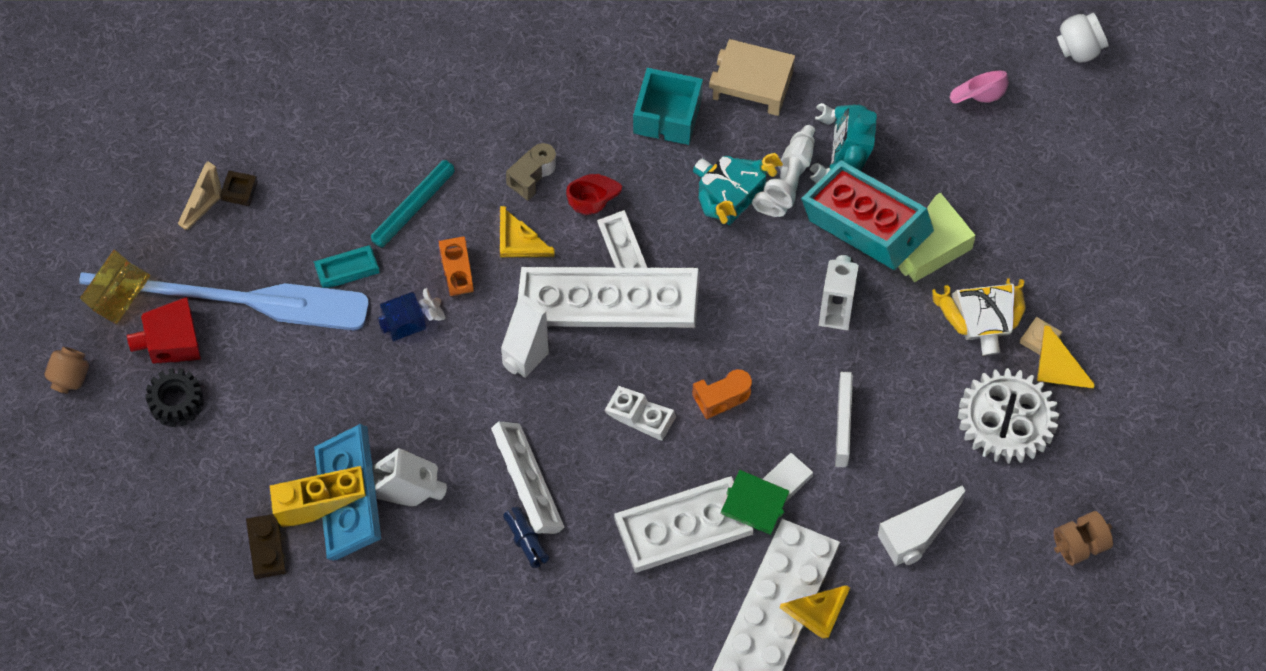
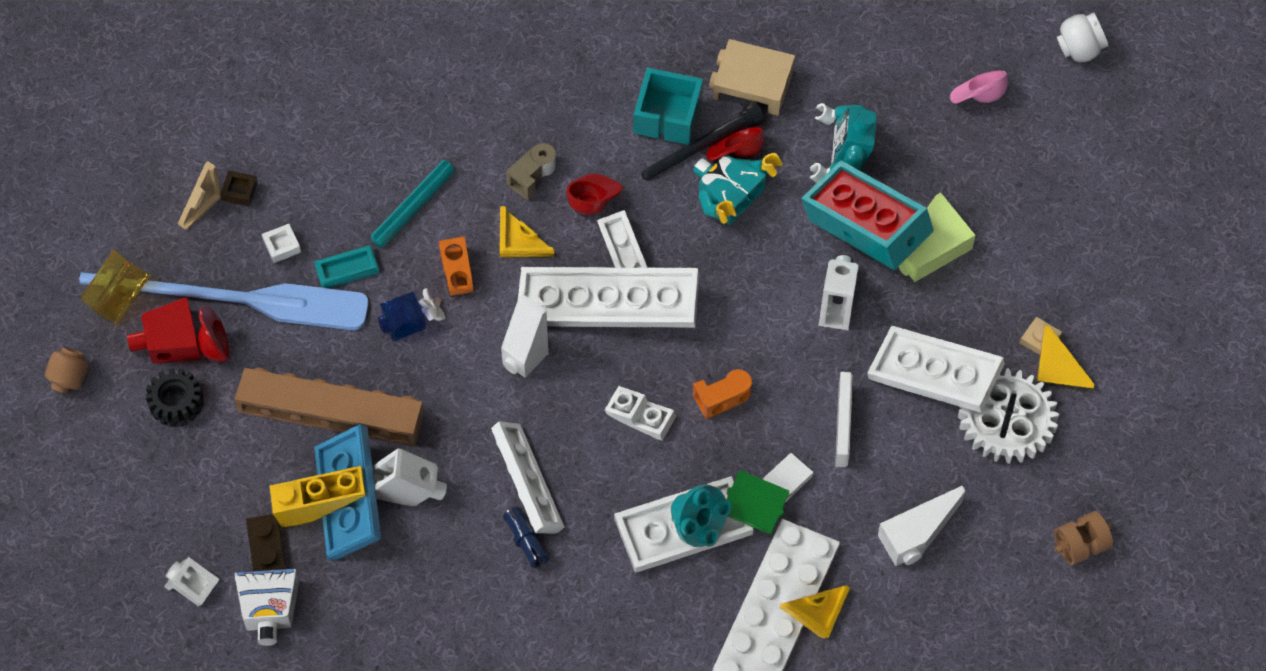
white piece [752,125,815,217] -> none
torso [932,278,1026,356] -> none
none -> white bracket [164,557,219,606]
none -> red cap [197,306,230,362]
none -> medium nougat brick [234,368,424,446]
none -> white torso [235,569,299,646]
none -> white plate [262,224,301,263]
none -> black piece [641,101,765,180]
none -> teal plate [671,484,731,547]
none -> red cap [706,127,765,161]
none -> white plate [867,326,1005,413]

